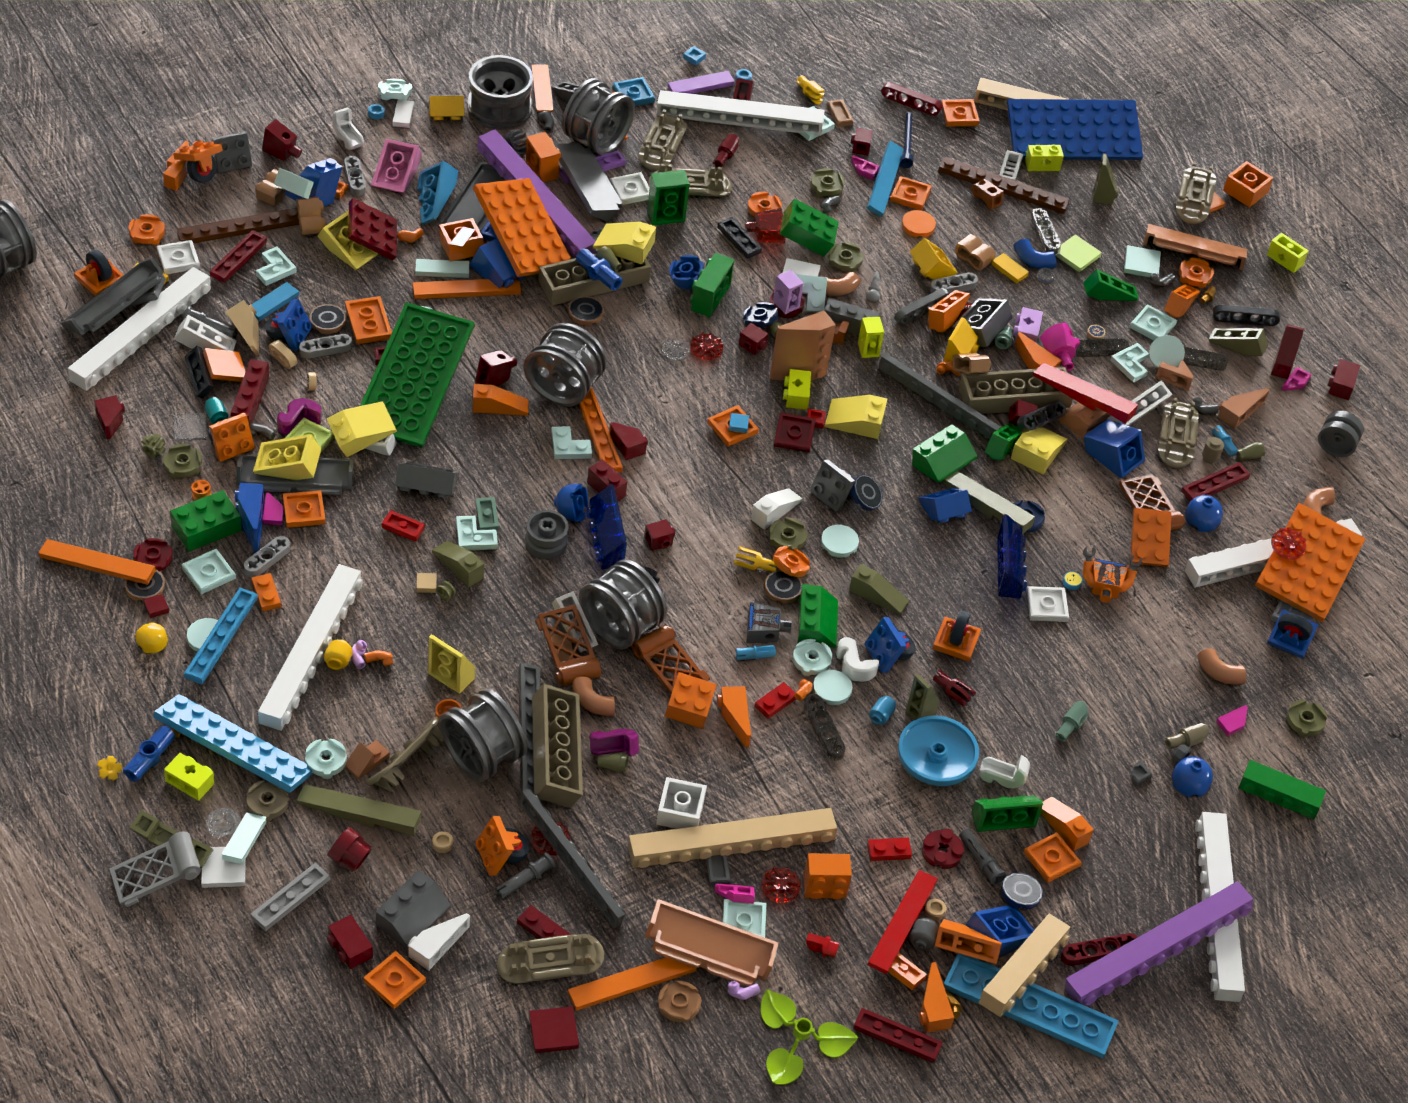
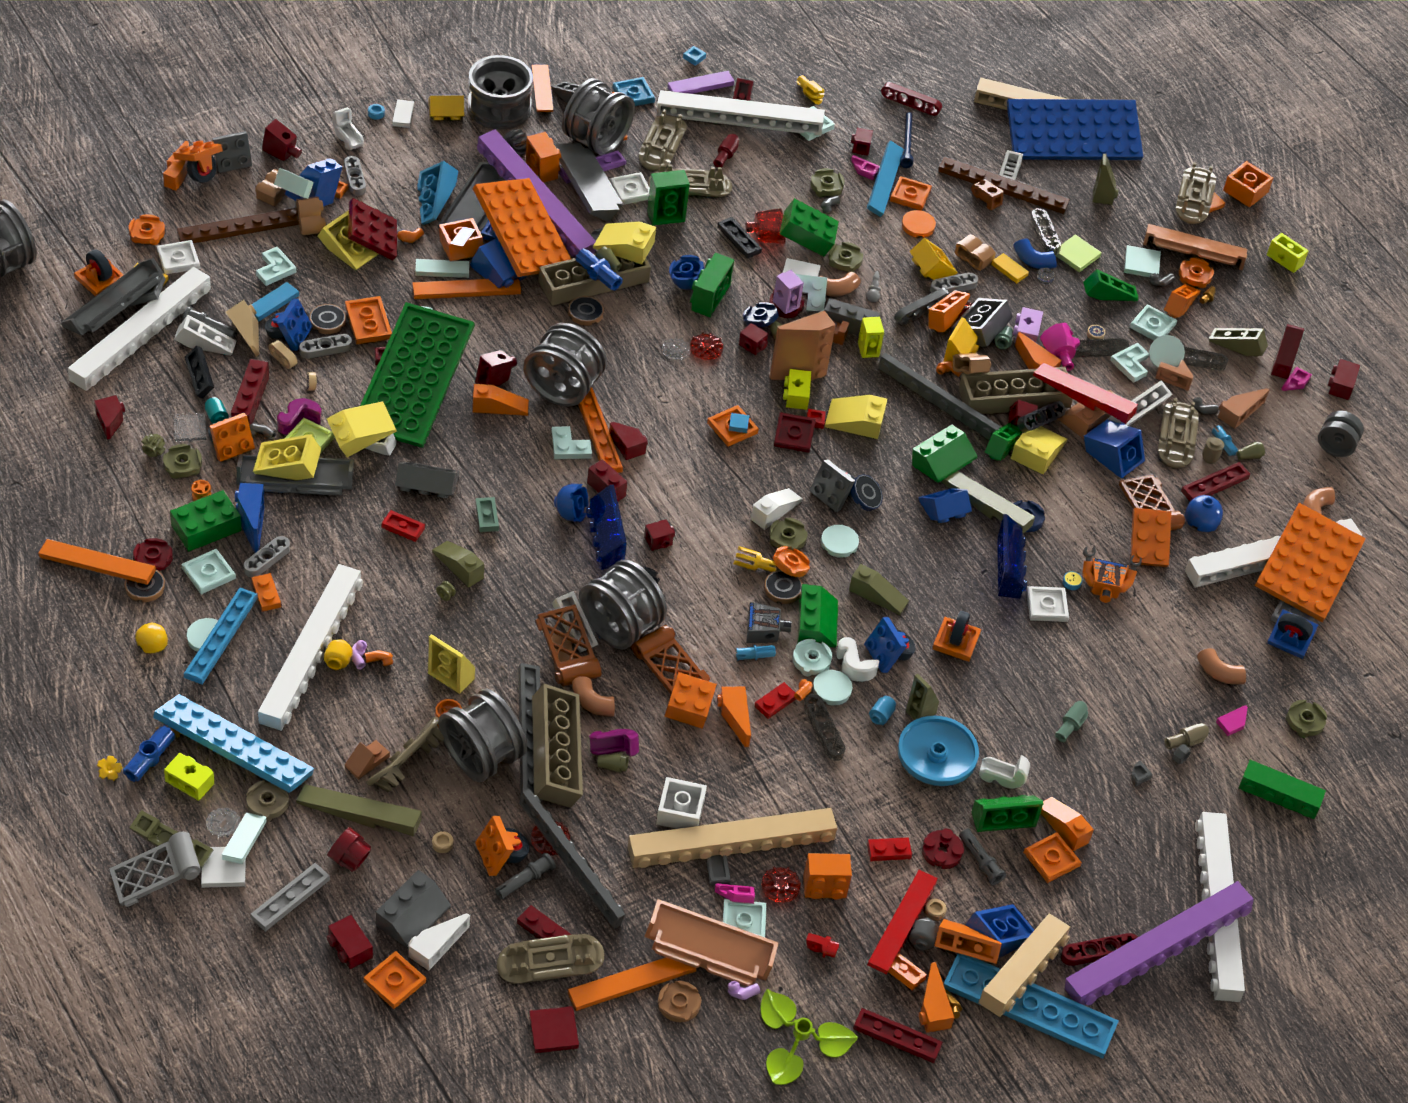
dark red tile [143,594,169,618] -> none
tile [203,348,246,382] -> none
dark red plate [209,230,267,283] -> none
dark pink tile [263,493,284,525] -> none
orange plate [283,490,325,528] -> none
light aqua plate [305,739,347,779] -> none
bright pink slope [371,139,422,194] -> none
light aqua plate [378,79,412,101] -> none
tan tile [417,573,437,593] -> none
light aqua plate [456,516,498,550] -> none
dark grey wheel [525,510,569,559] -> none
dark grey arm [538,111,554,133] -> none
dark azure tile [735,69,752,81] -> none
orange plate [747,192,782,221] -> none
medium nougat tile [827,99,854,127] -> none
dark red arm [933,670,976,707] -> none
orange plate [941,99,979,127] -> none
tile [1001,873,1043,910] -> none
neon yellow brick [1025,145,1064,171] -> none
blue cylinder [1172,756,1213,797] -> none
black beam [1213,305,1280,326] -> none
clear red wheel [1271,527,1306,560] -> none

